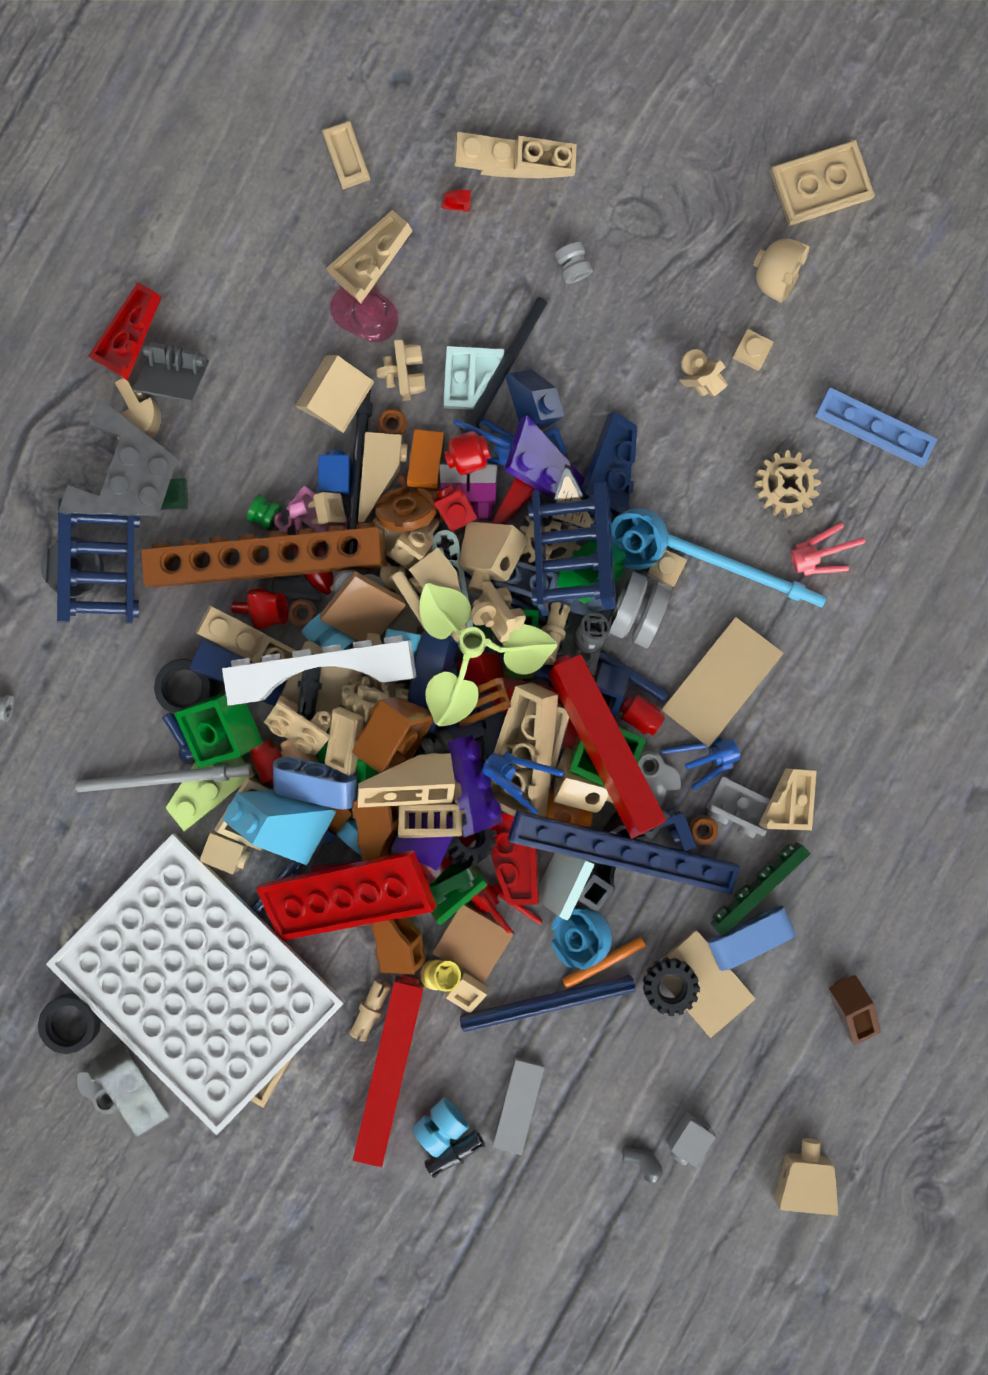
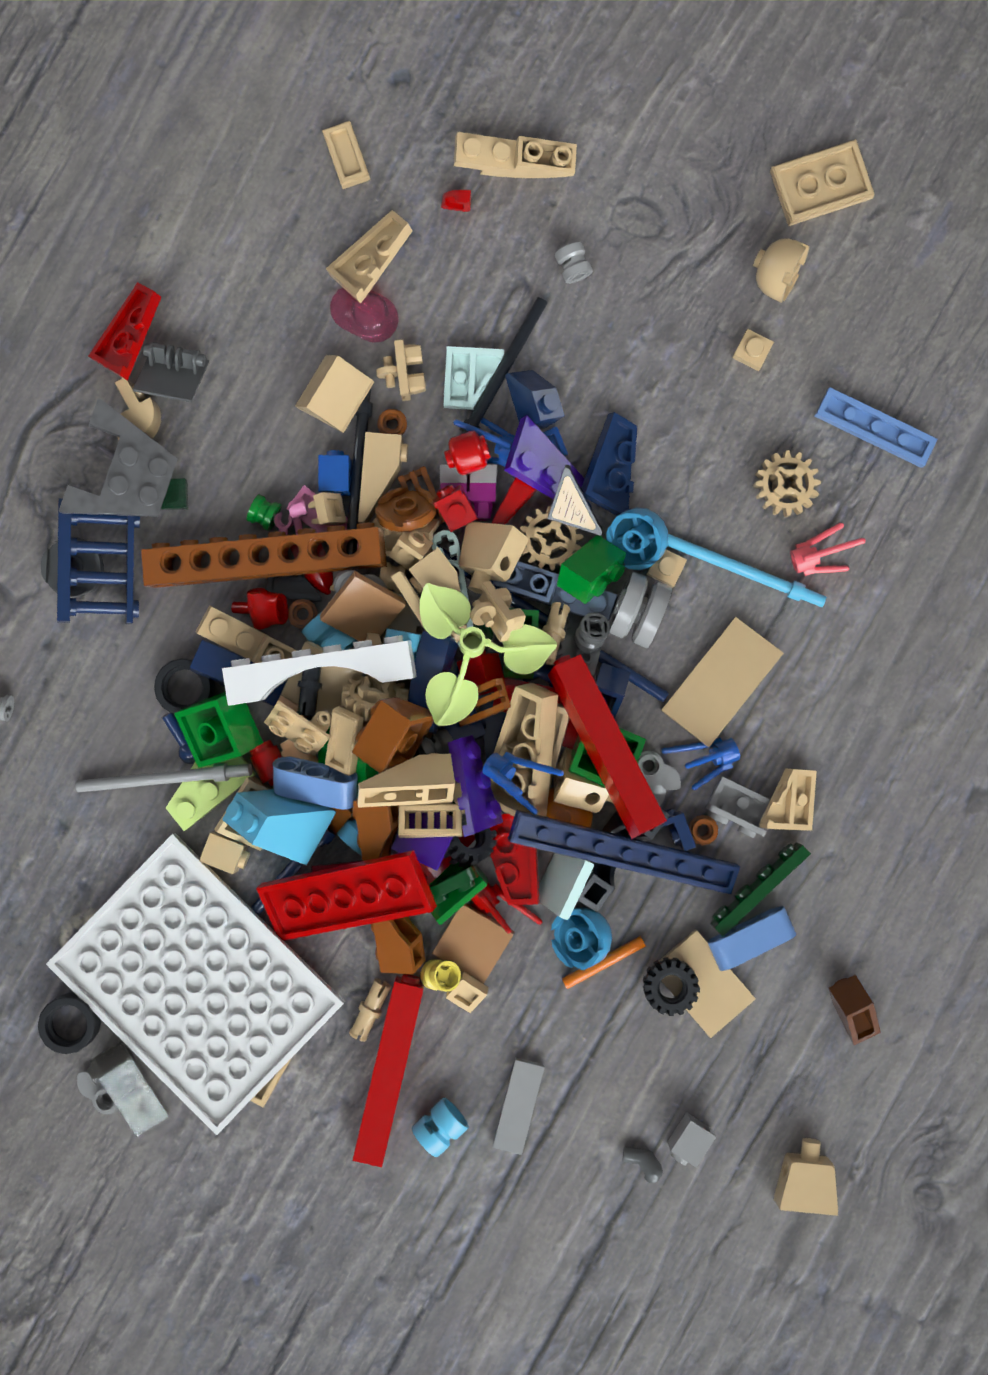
orange tile [407,429,444,489] -> none
black pin [424,1129,485,1178] -> none
dark blue axle [460,975,635,1032] -> none
dark blue fence [528,482,616,616] -> none
red brick [619,694,666,736] -> none
tan hips [679,349,728,396] -> none

